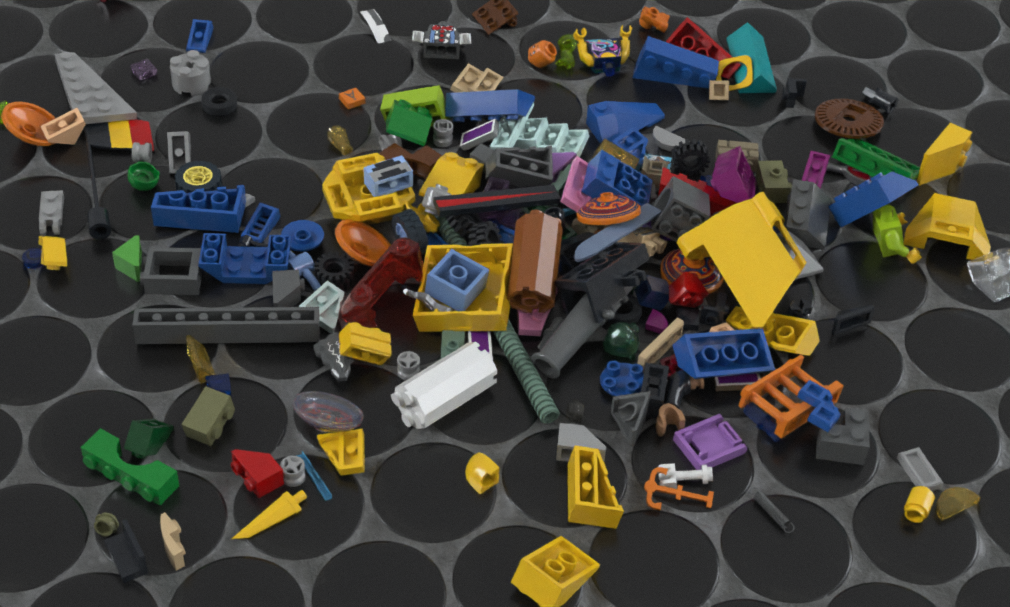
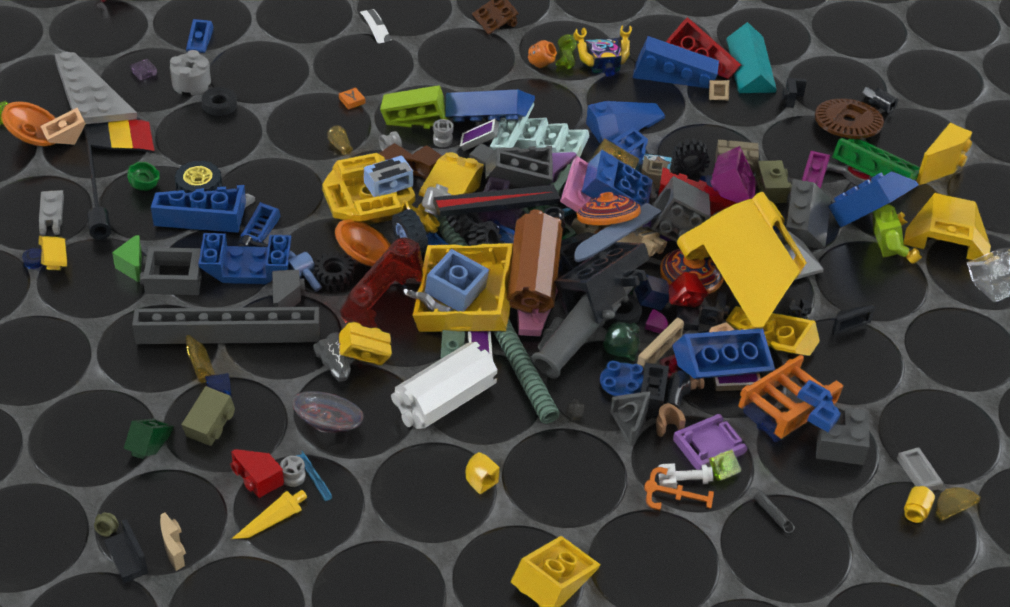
green arch [81,428,179,506] -> none
light grey wheel [132,142,152,163] -> none
light grey slope [167,131,191,174] -> none
blue dish [281,220,324,252] -> none
light aqua wing [299,280,345,334] -> none
yellow wing [317,429,365,476] -> none
green slope [386,99,432,146] -> none
light grey wheel [397,351,420,380] -> none
torso [412,21,471,59] -> none
tan slope [450,63,503,92] -> none
light grey slope [556,423,606,462] -> none
yellow wedge [568,445,624,529] -> none
orange plate [639,7,670,33] -> none
light grey tile [652,126,690,151] -> none
yellow piece [716,55,753,91] -> none
none -> clear neon green plate [708,449,741,481]

